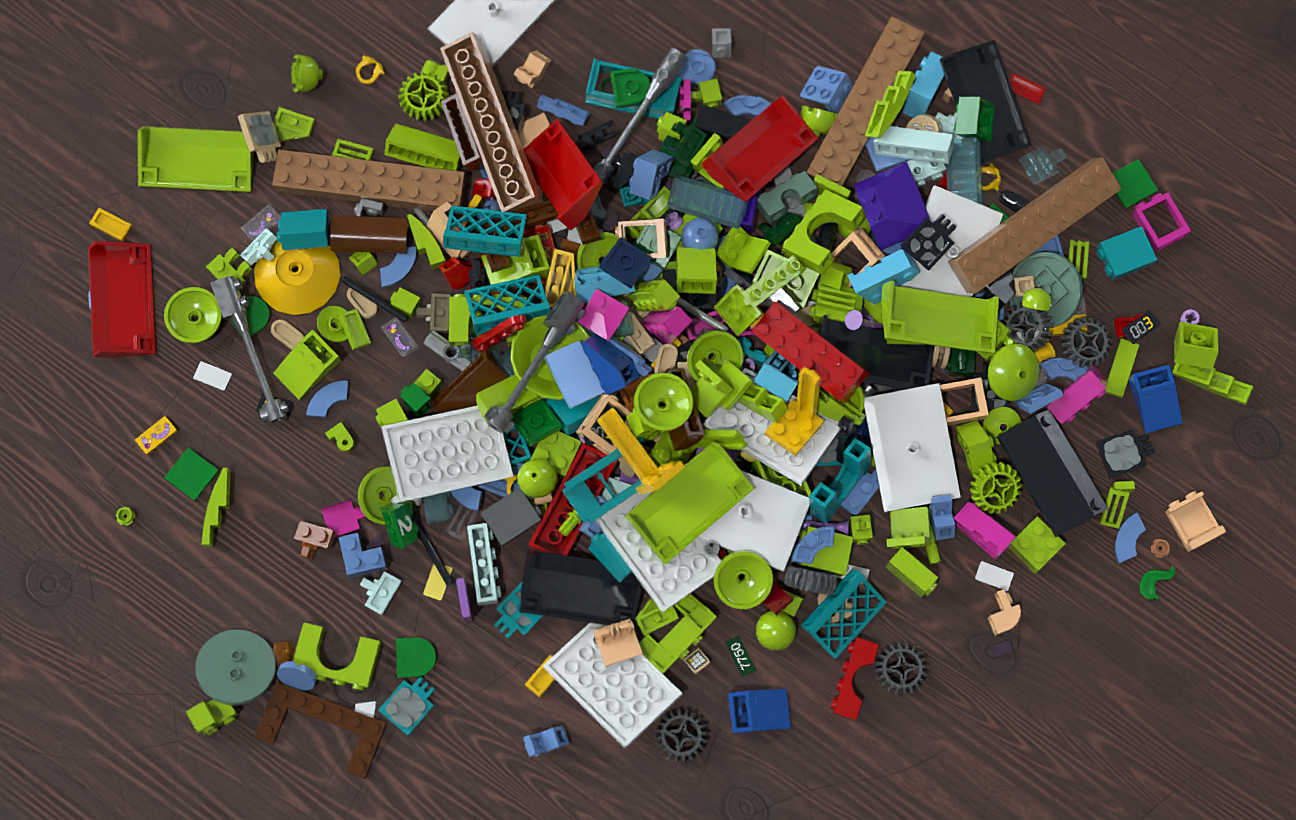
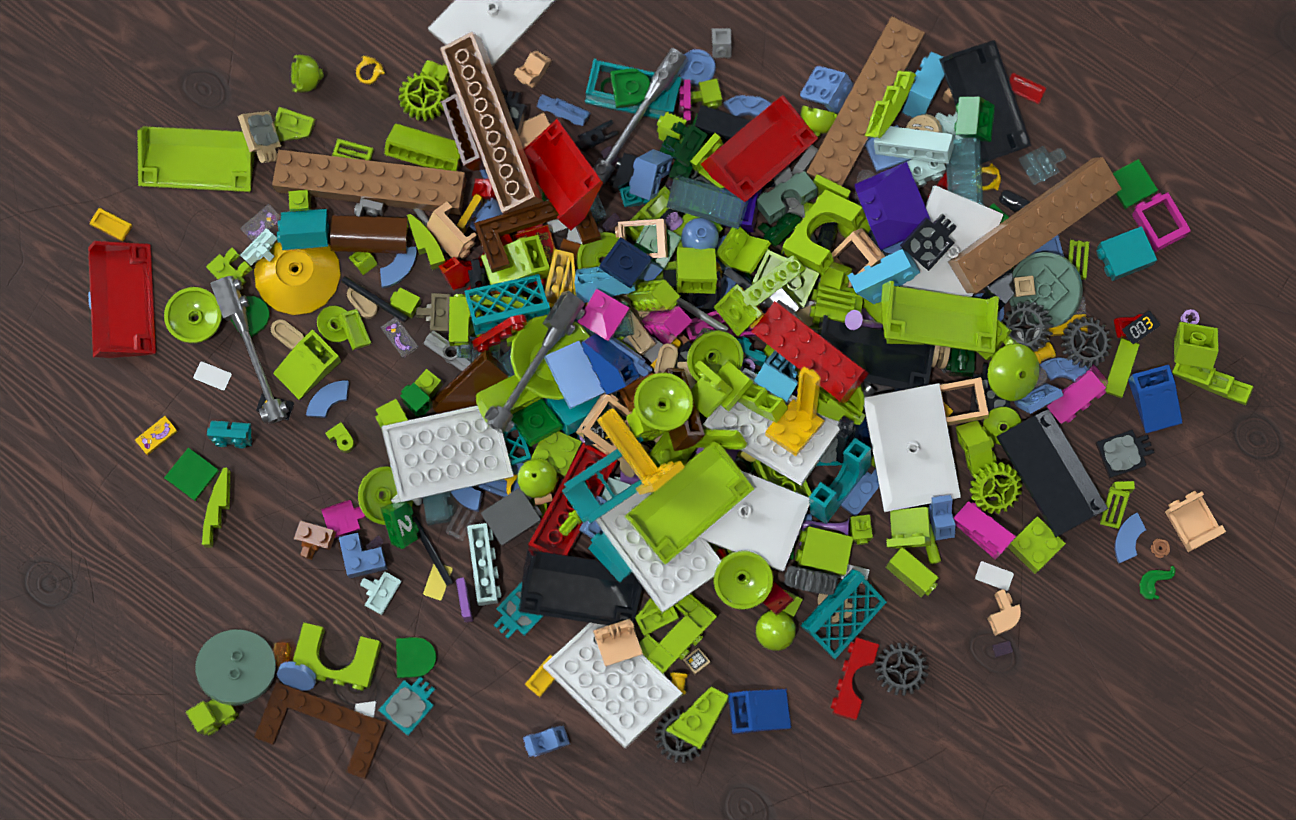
lime plate [116,507,135,526] -> none
teal fence [443,206,527,257] -> none
light grey hinge [703,540,719,557] -> none
dark green sticker [725,635,756,677] -> none
medium blue tile [792,527,835,564] -> none
lime hair [1022,288,1051,311] -> none
none -> teal plate [207,421,252,449]
none -> lime brick [289,190,311,212]
none -> lime wing [666,687,729,749]
none -> yellow bush [670,673,688,695]
none -> light grey beam [792,145,819,174]

